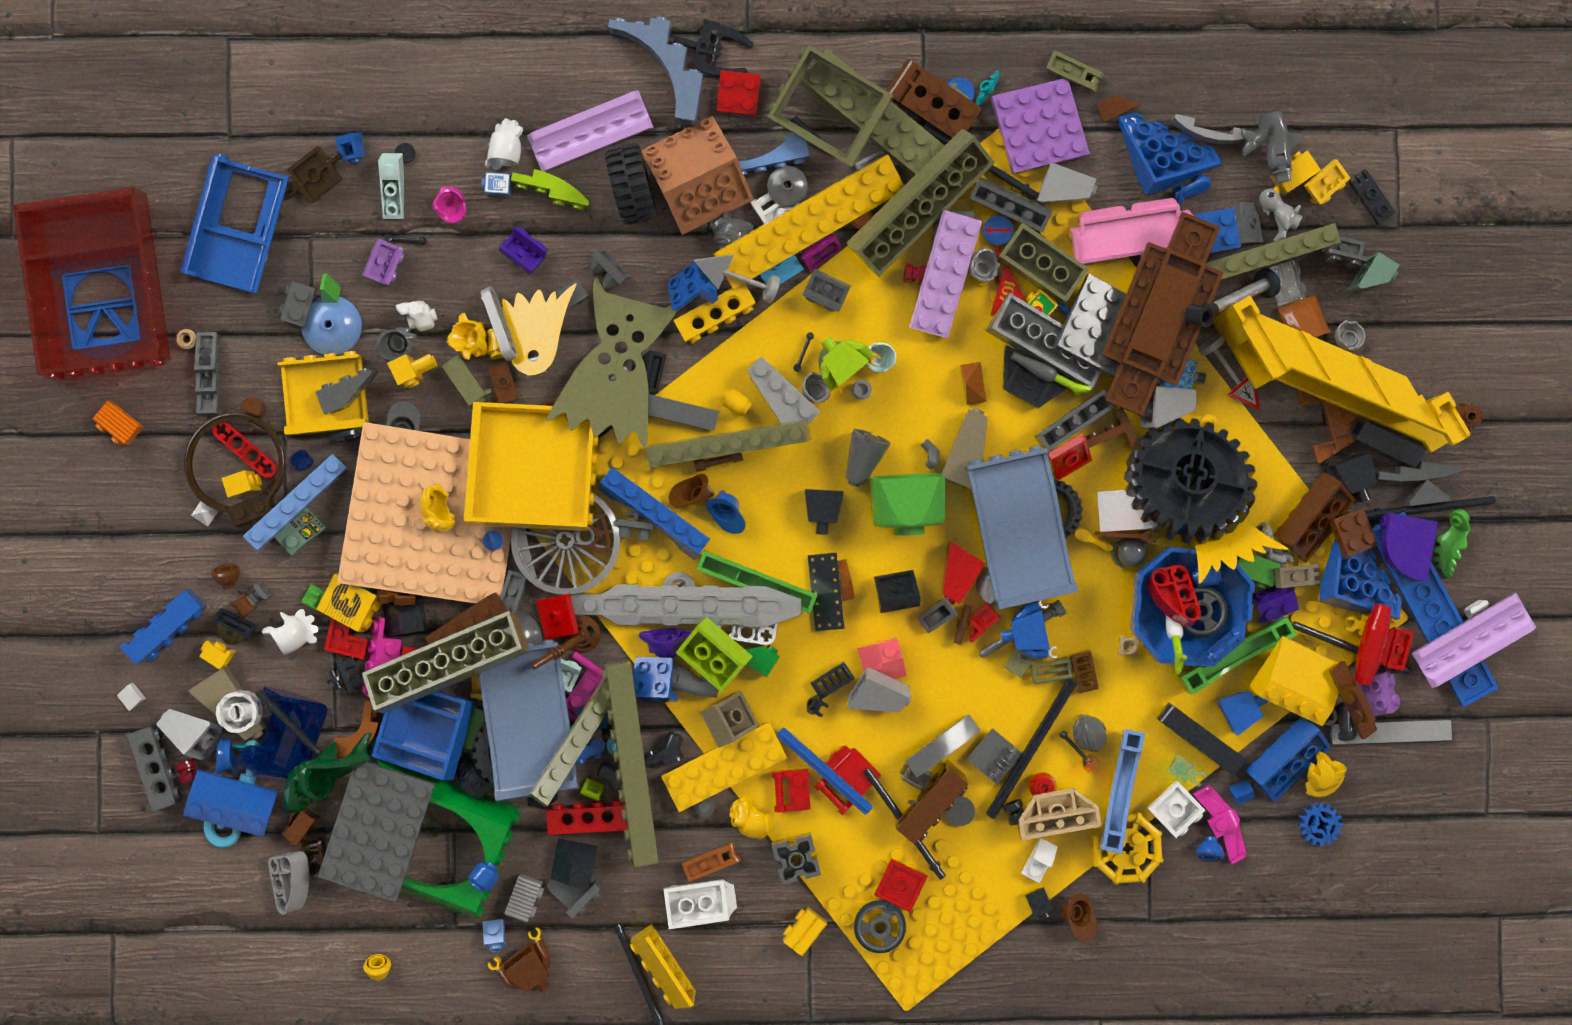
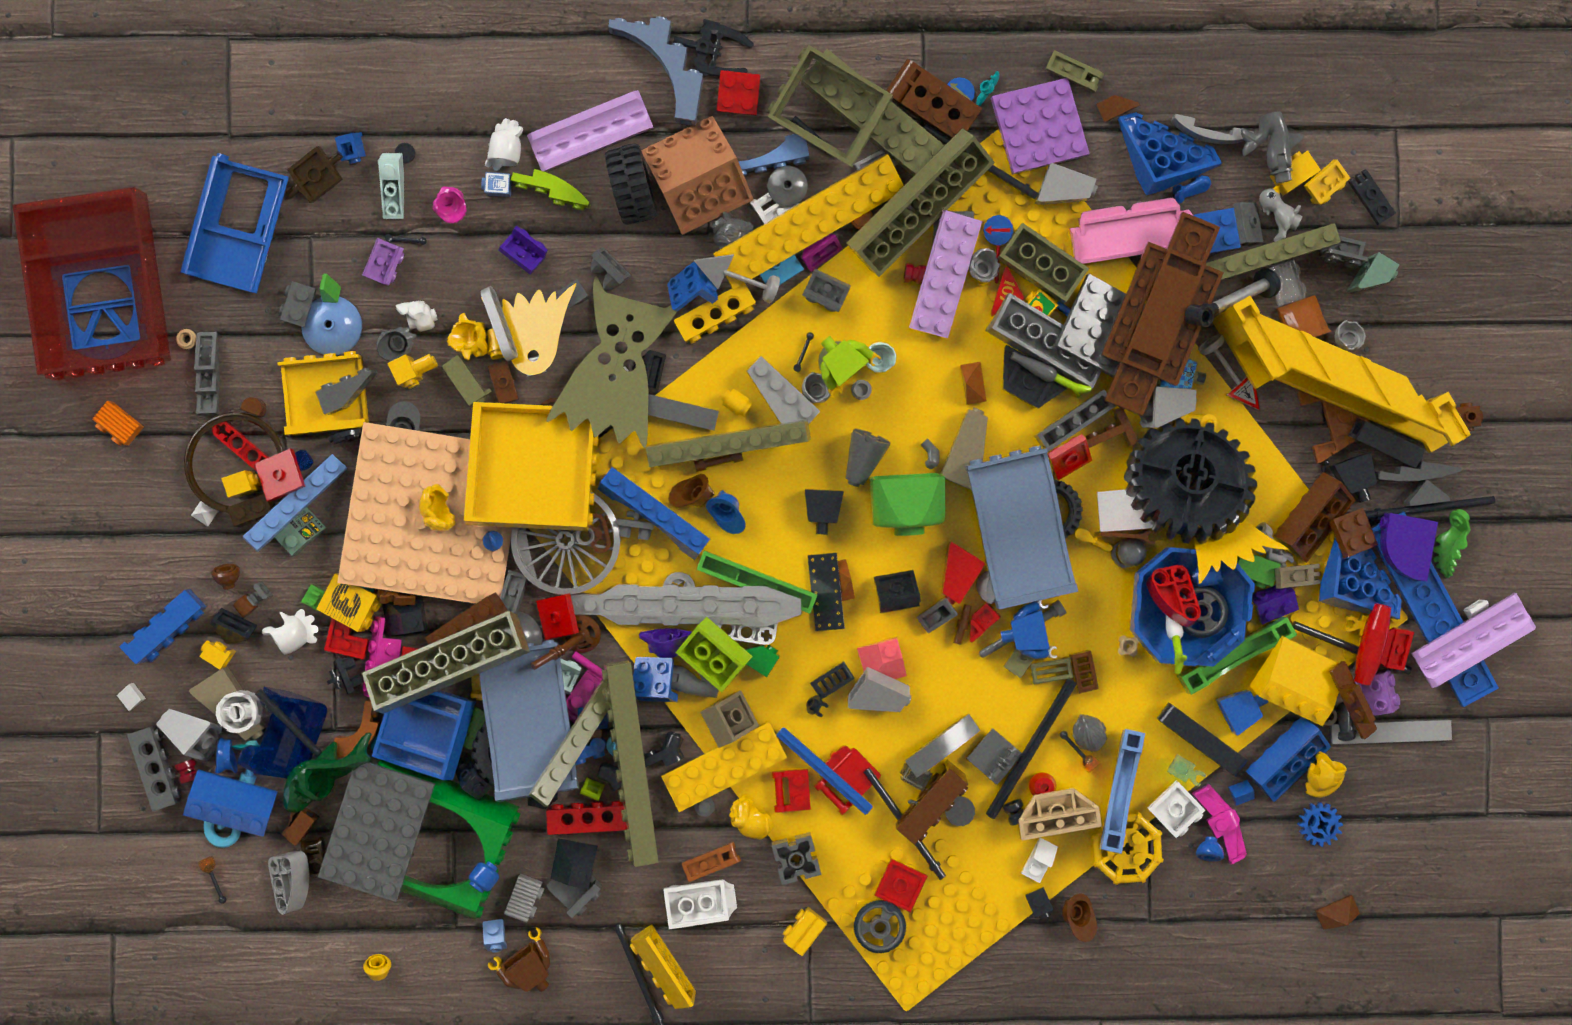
dark grey brick [970,177,1053,233] -> none
none -> hinge [198,856,227,904]
none -> plate [255,449,305,502]
none -> reddish brown slope [1315,895,1360,930]

